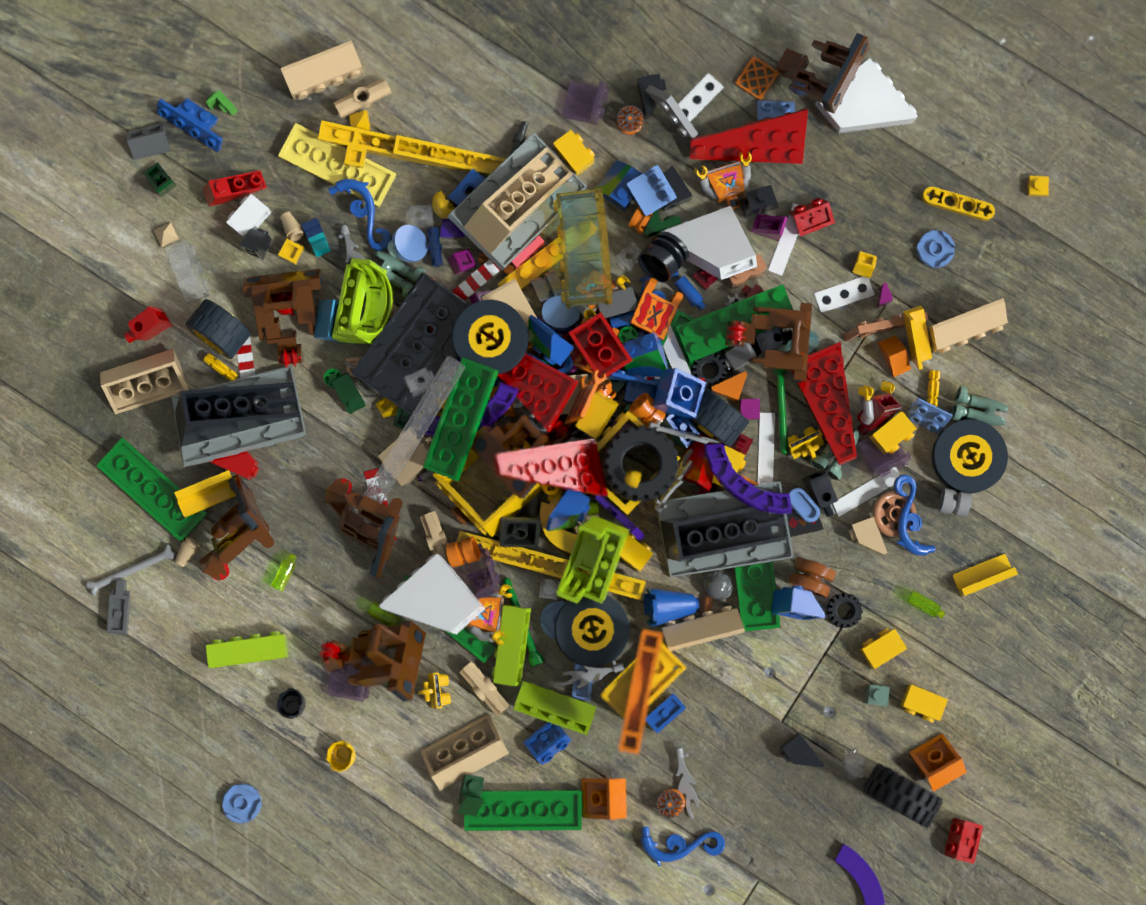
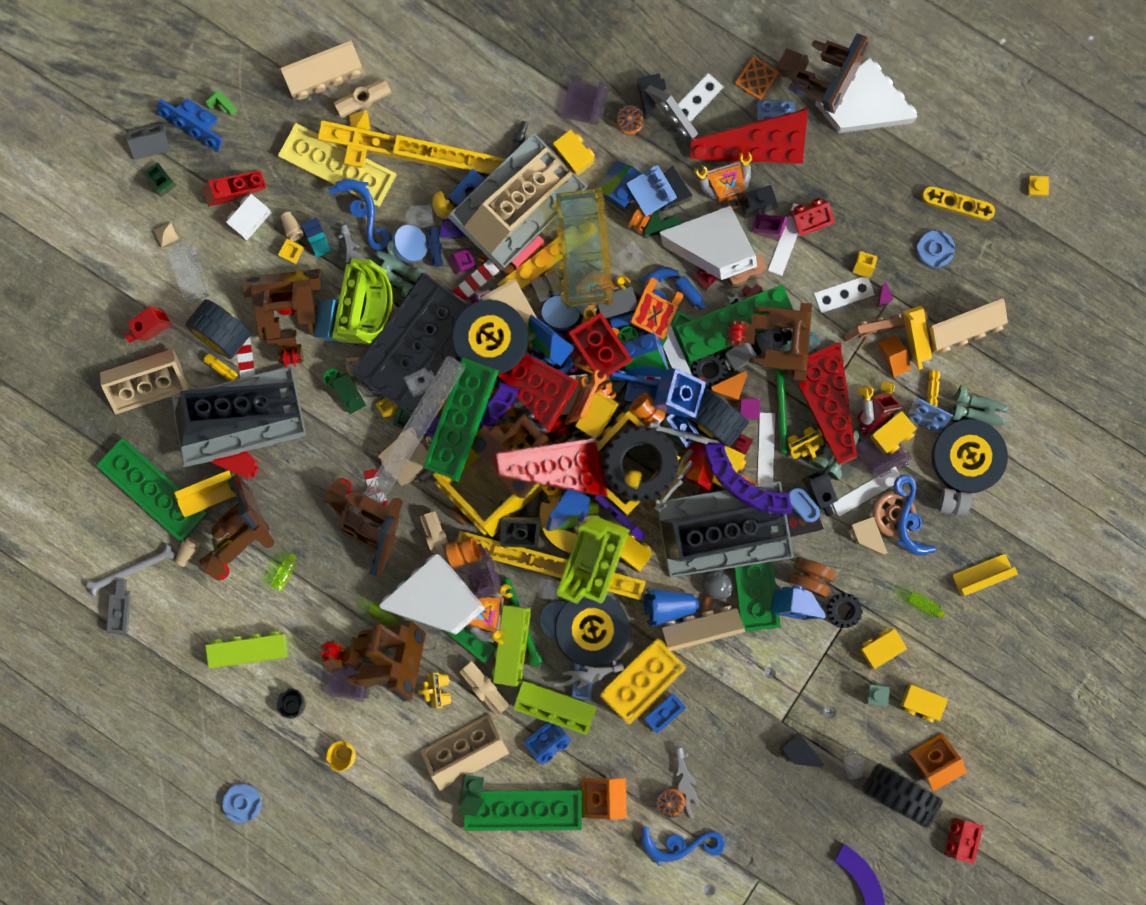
black slope [240,228,272,260] -> none
orange arch [618,630,663,754] -> none
black wheel [638,231,689,283] -> none

